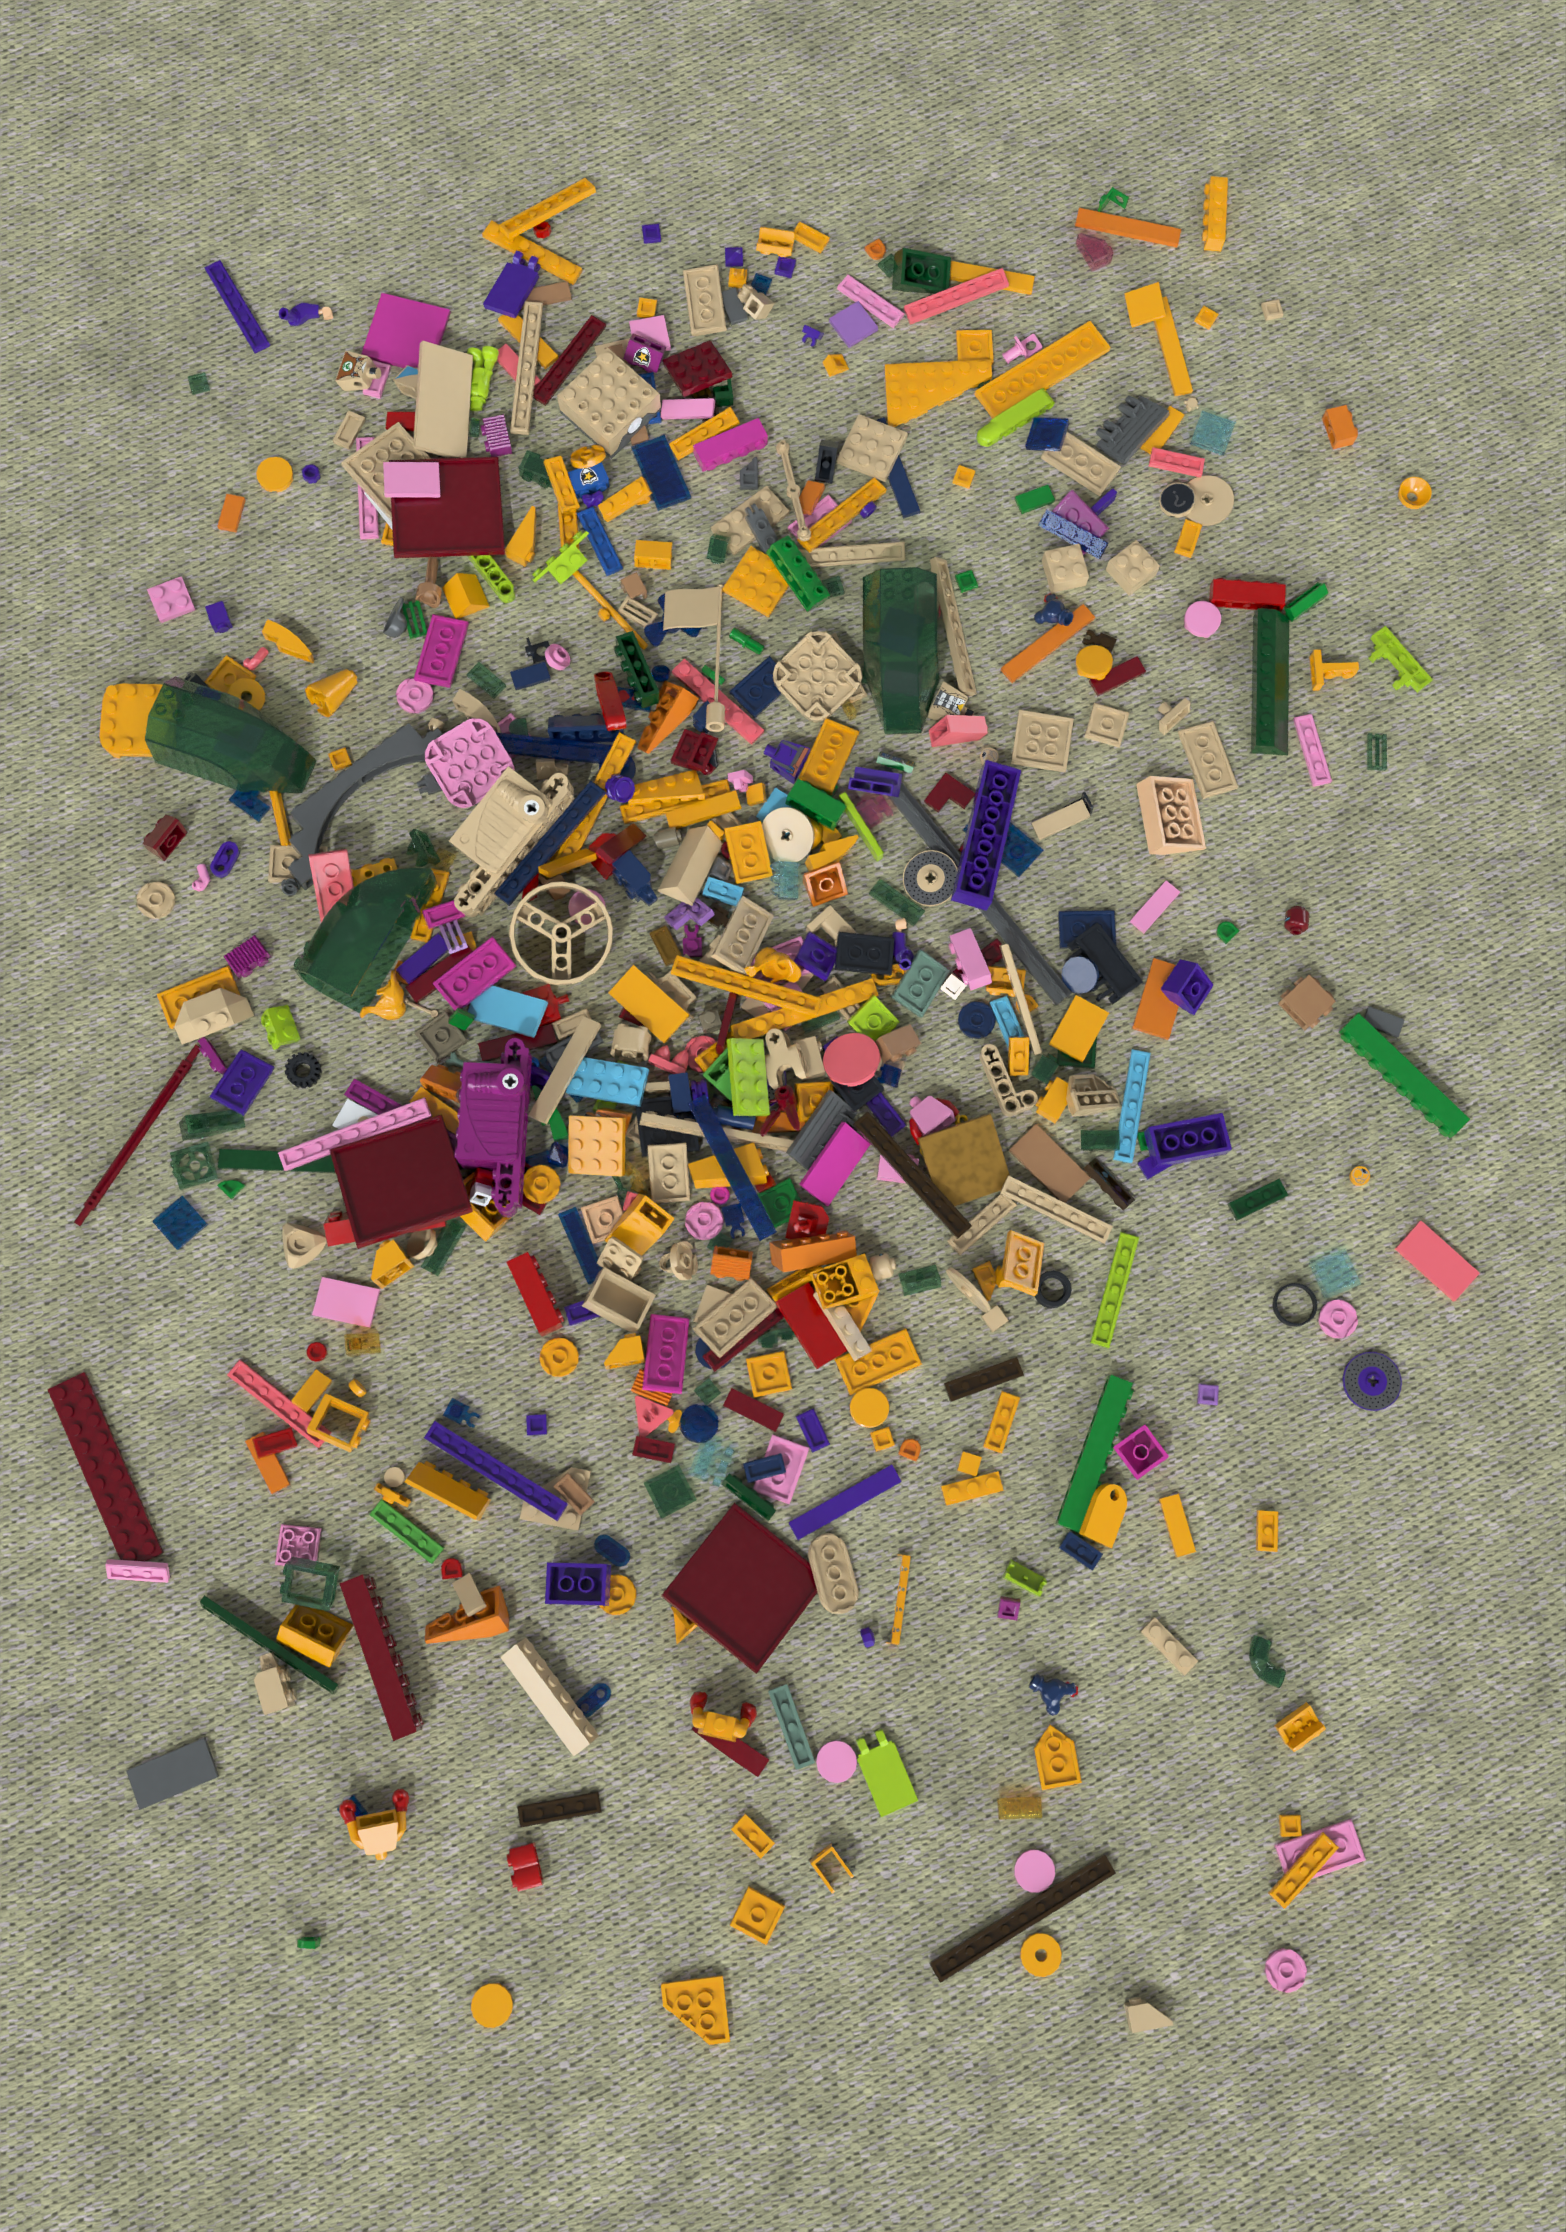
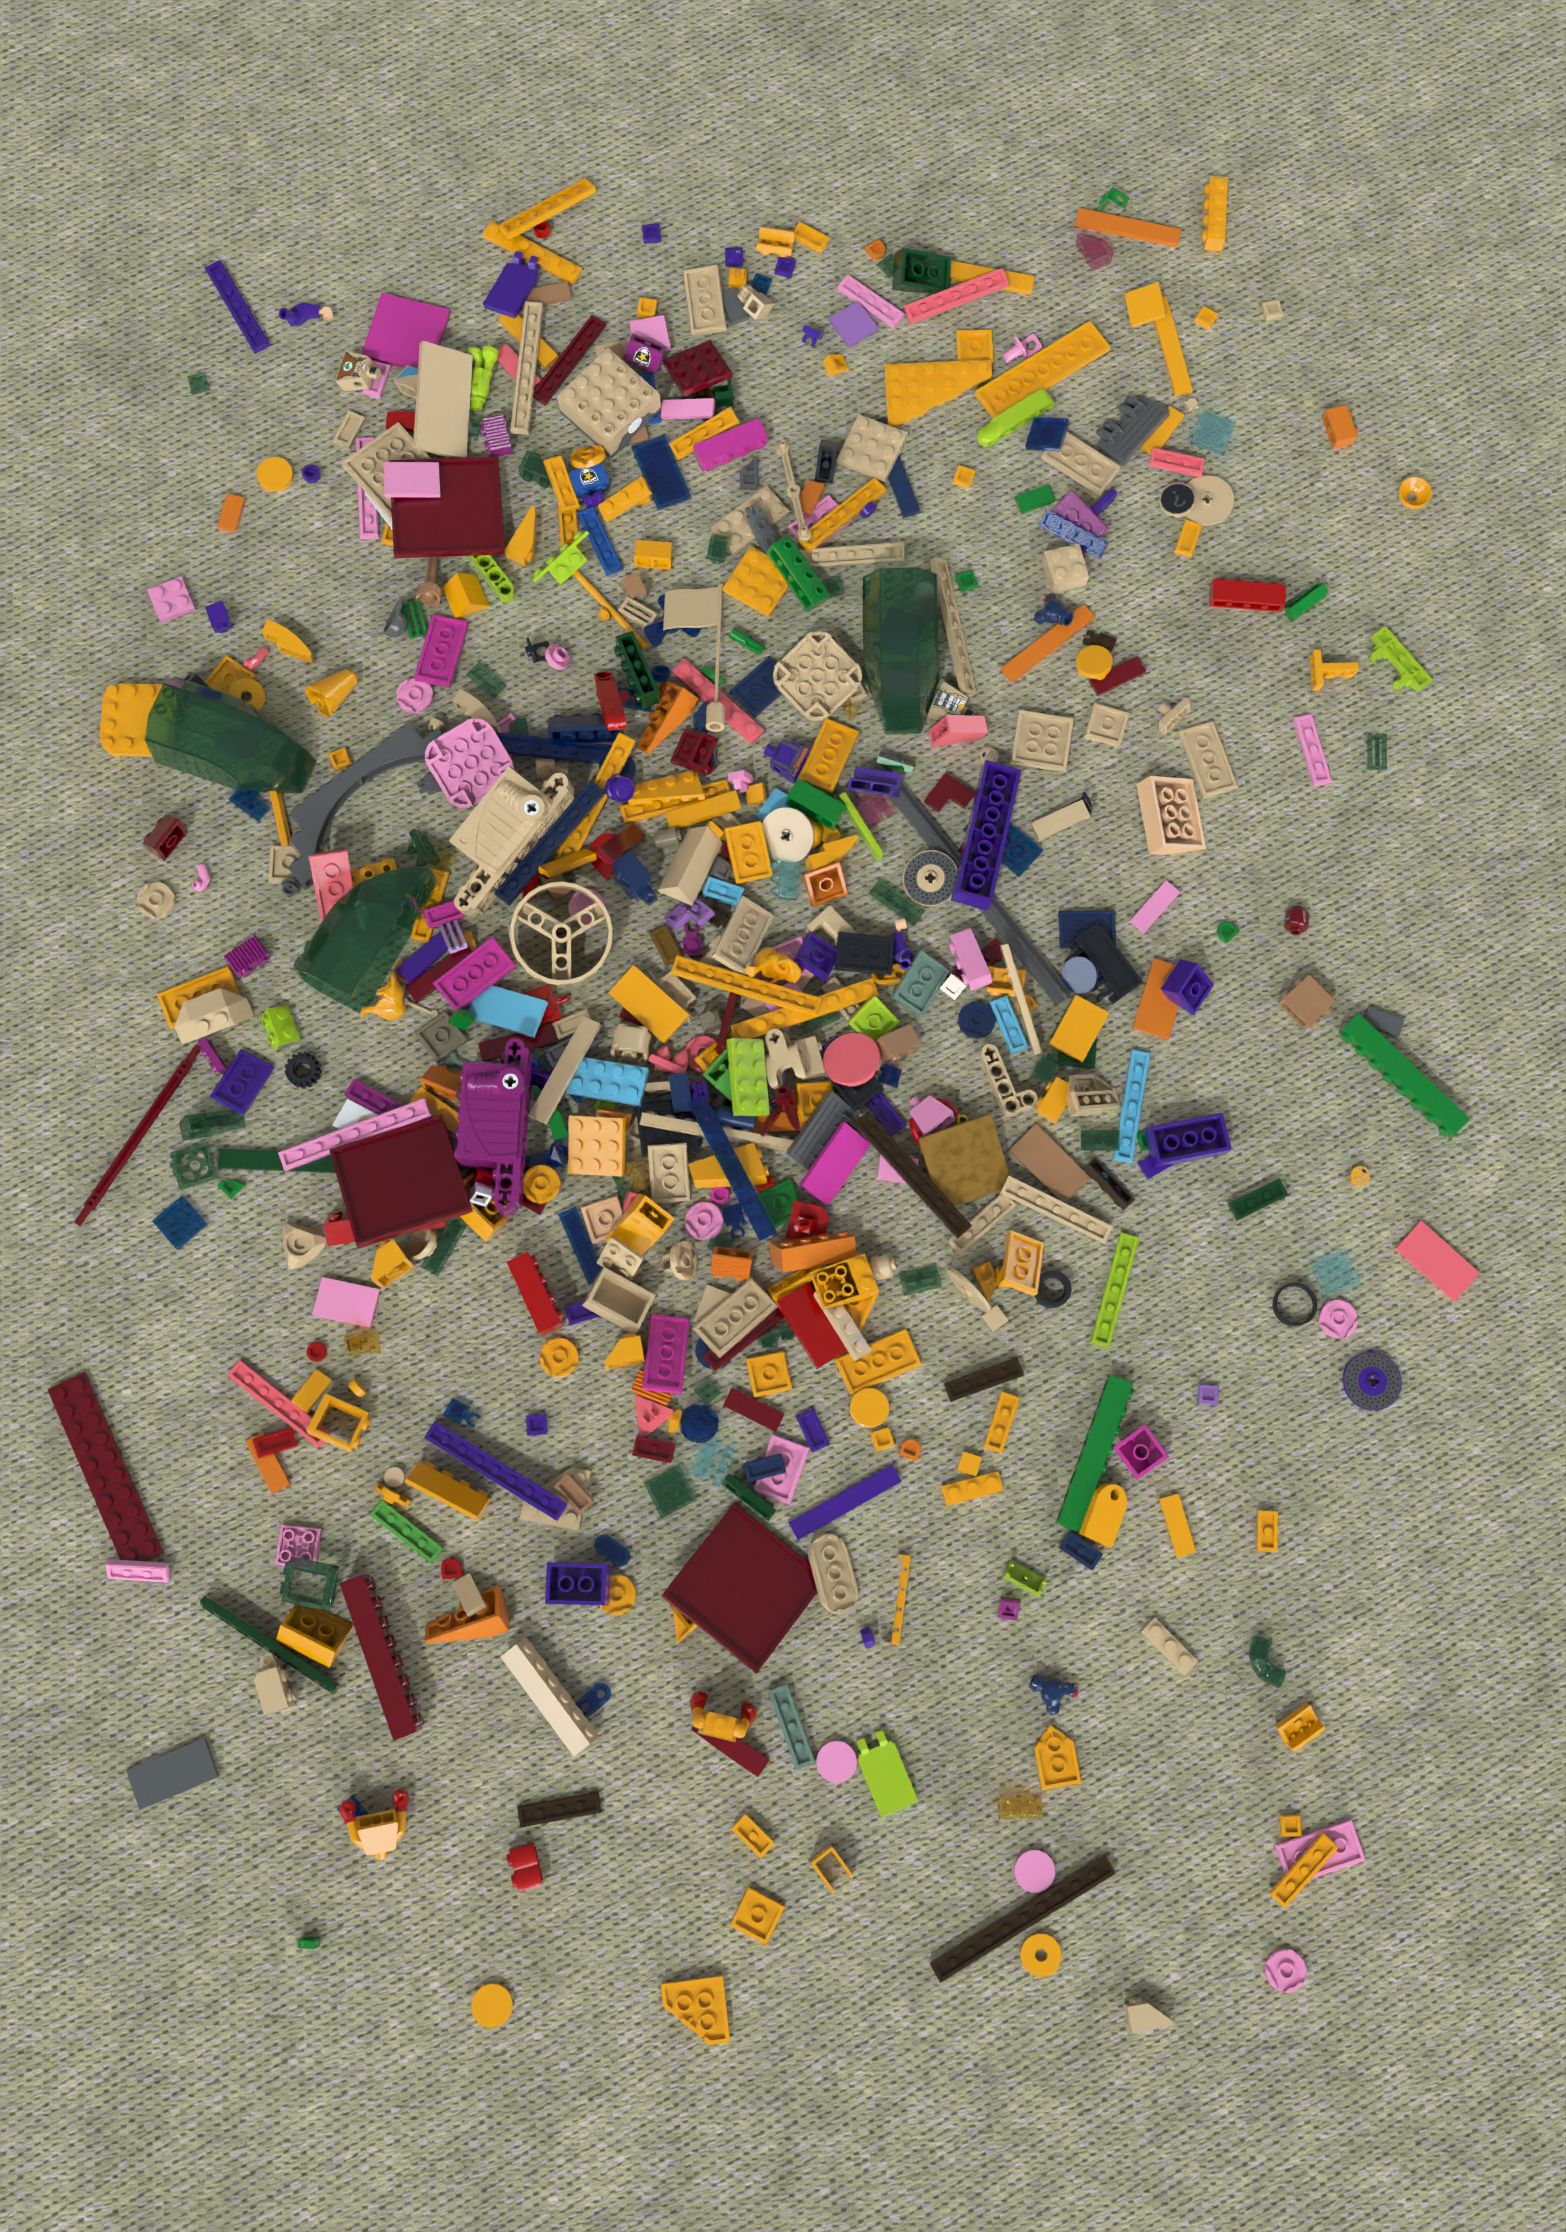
dark purple plate [210,841,240,878] -> none
dark blue tile [510,662,551,691] -> none
light orange plate [1008,1036,1029,1076] -> none
tan brick [1106,540,1160,596] -> none
bright pink tile [1184,601,1221,638] -> none
dark green slope [1251,608,1289,756] -> none

